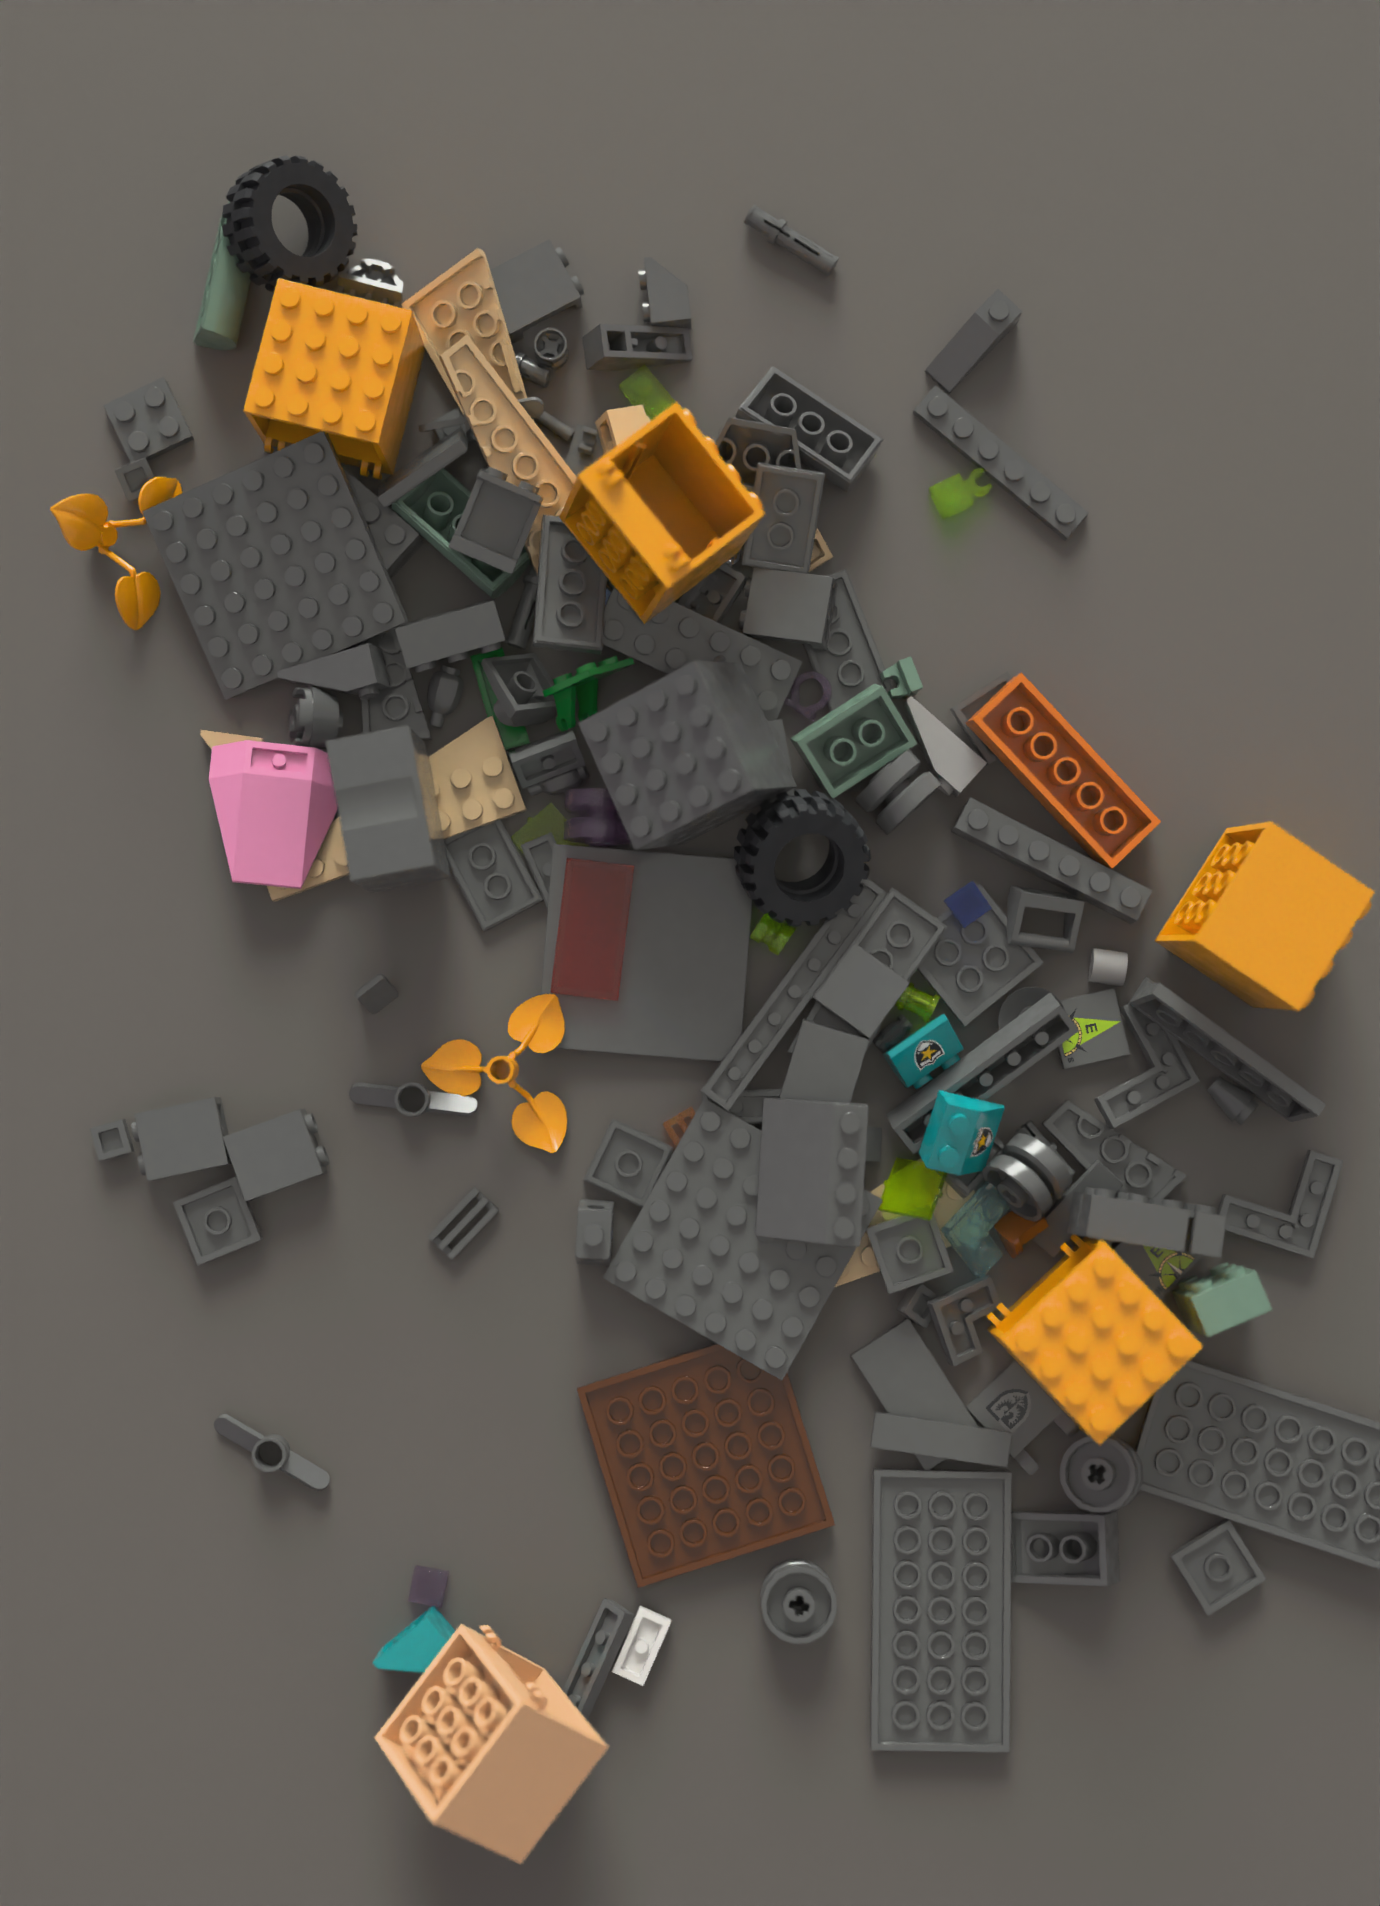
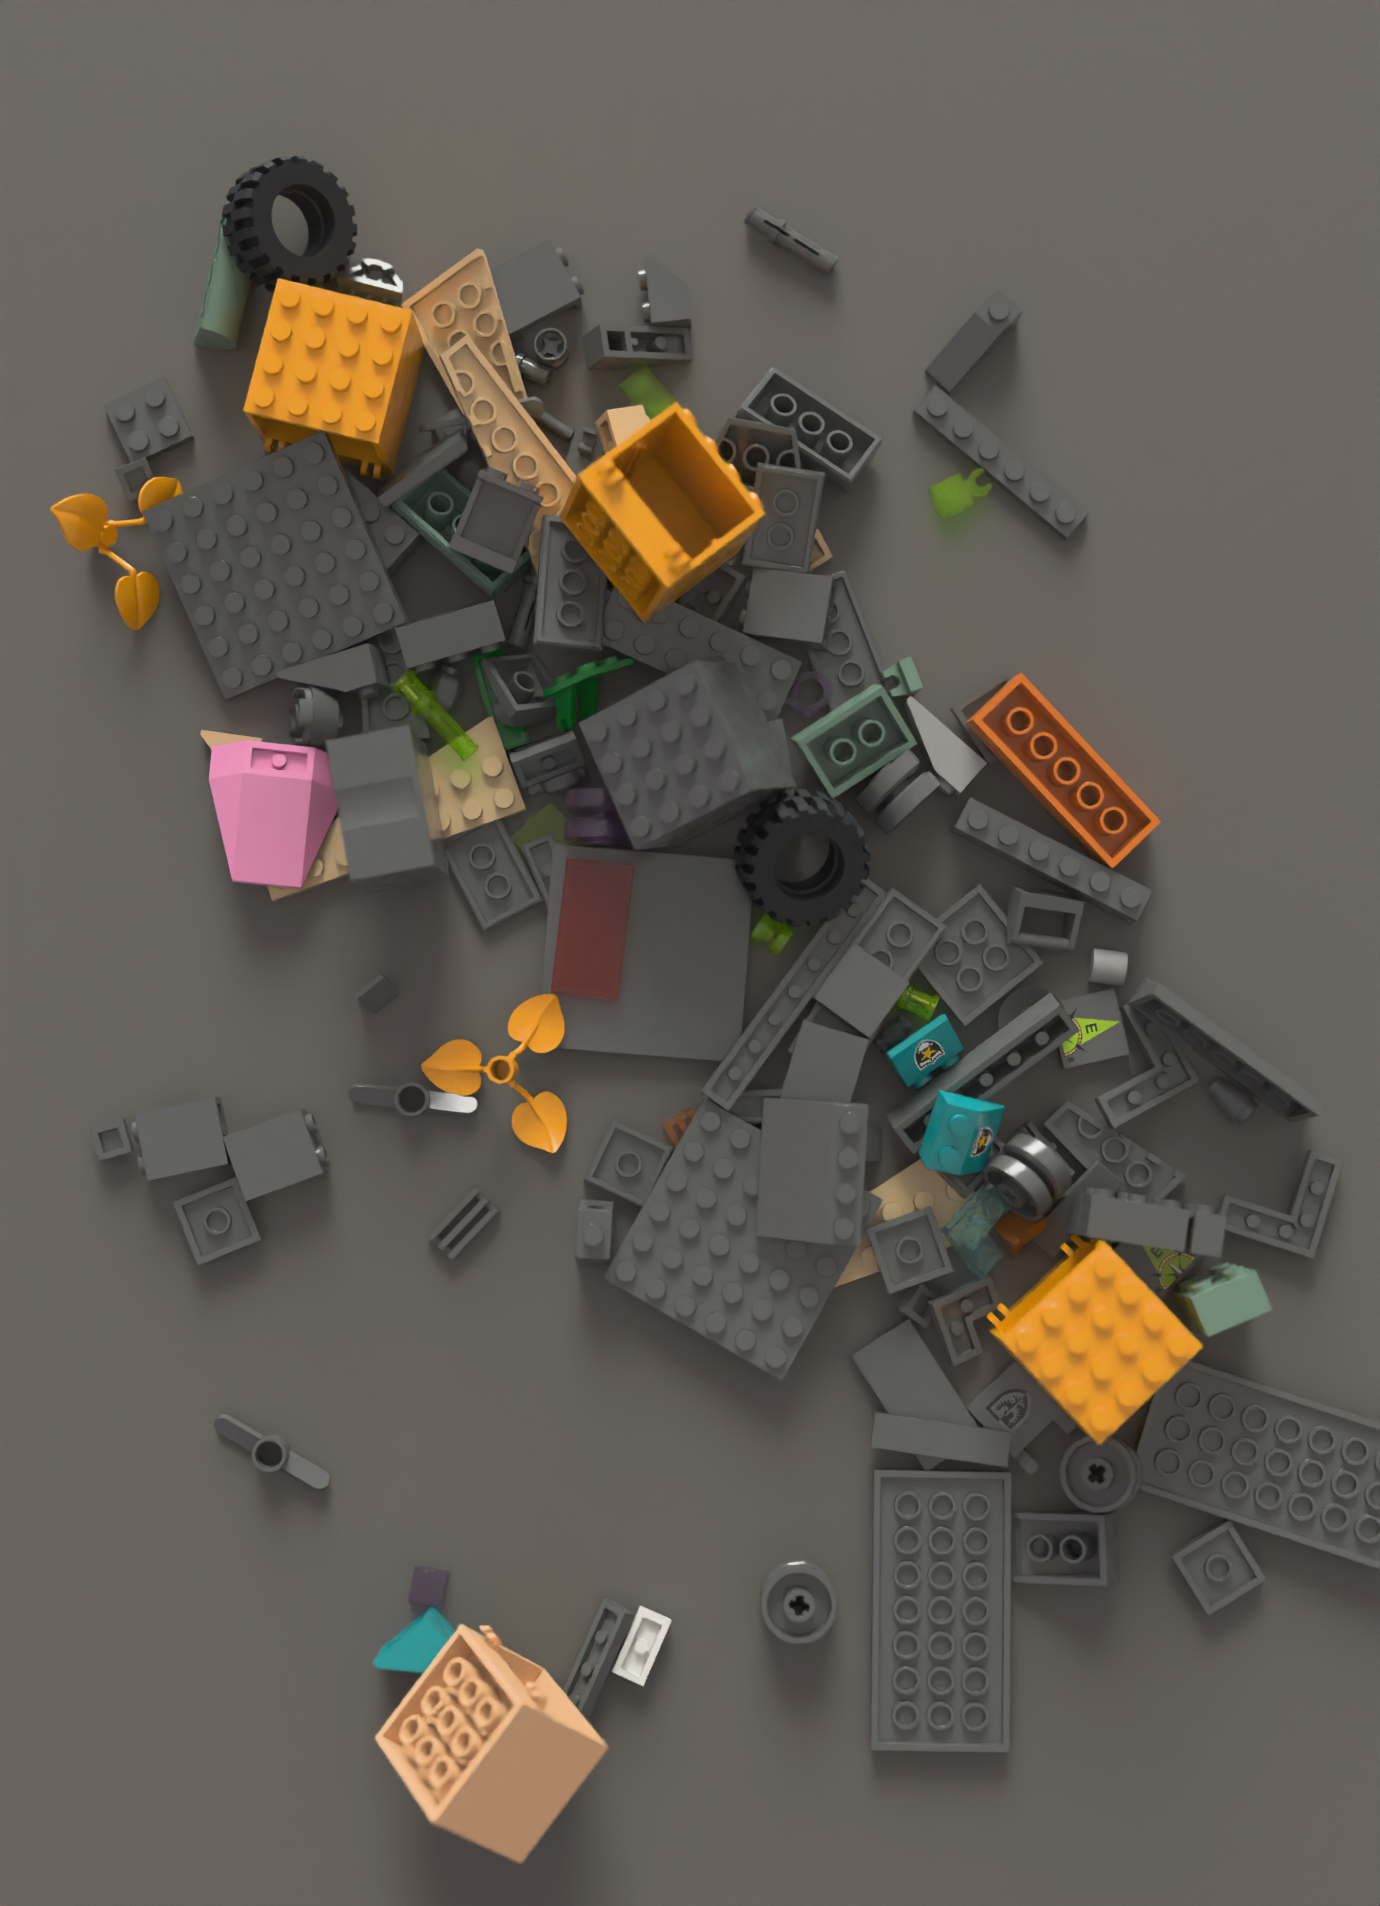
reddish brown plate [577,1343,835,1588] -> none
clear neon green piece [878,1157,948,1221] -> none
clear blue plate [944,880,992,928] -> none
light orange piece [1155,822,1375,1011] -> none
none -> clear neon green pin [391,669,479,761]

